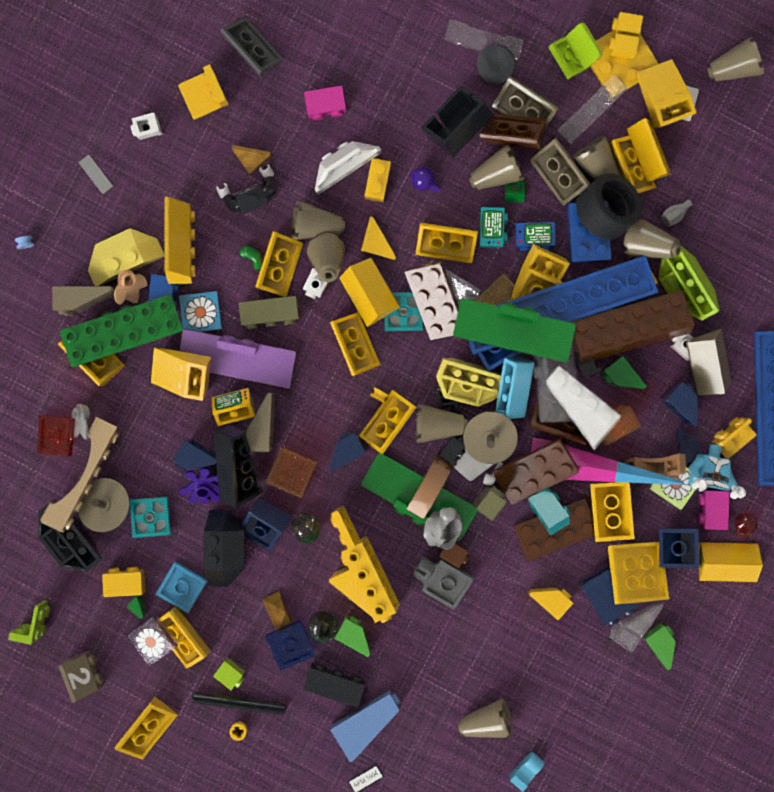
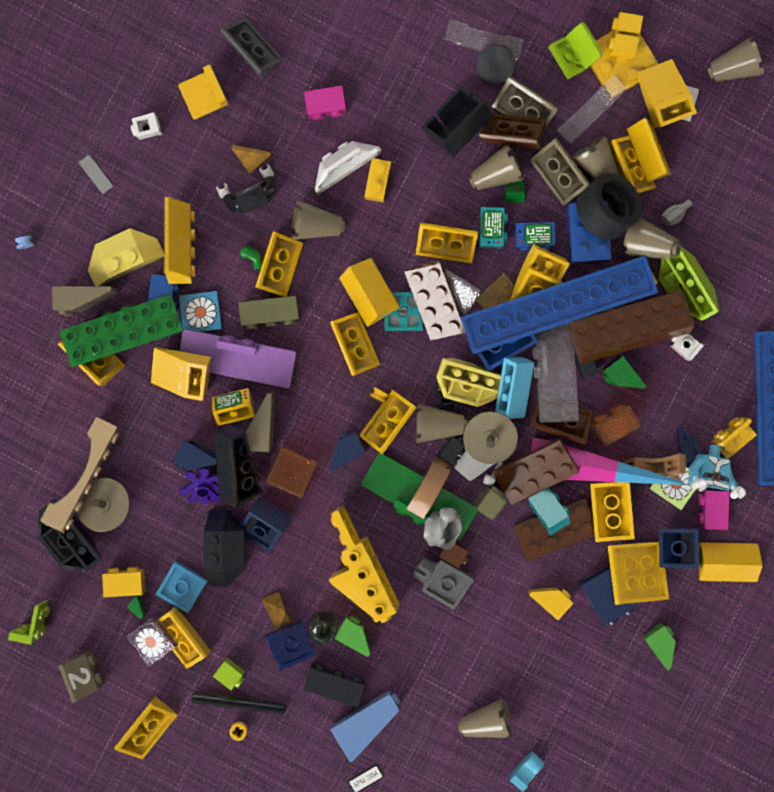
clear red tile [37,415,75,457] -> none
light grey plate [71,404,90,440] -> none
light nougat plate [114,270,148,305] -> none
teal piece [129,496,172,538] -> none
clear smoke piece [291,512,321,543] -> none
white brick [303,268,329,299] -> none
dark tan cone [307,233,346,282] -> none
yellow tile [361,216,396,260] -> none
dark purple piece [411,167,441,193] -> none
green bracket [453,298,576,362] -> none
white wedge [546,366,620,450] -> none
clear slope [609,601,664,653] -> none
dark blue slope [660,382,698,426] -> none
dark tan slope [686,329,732,395] -> none
clear red piece [734,512,758,539] -> none

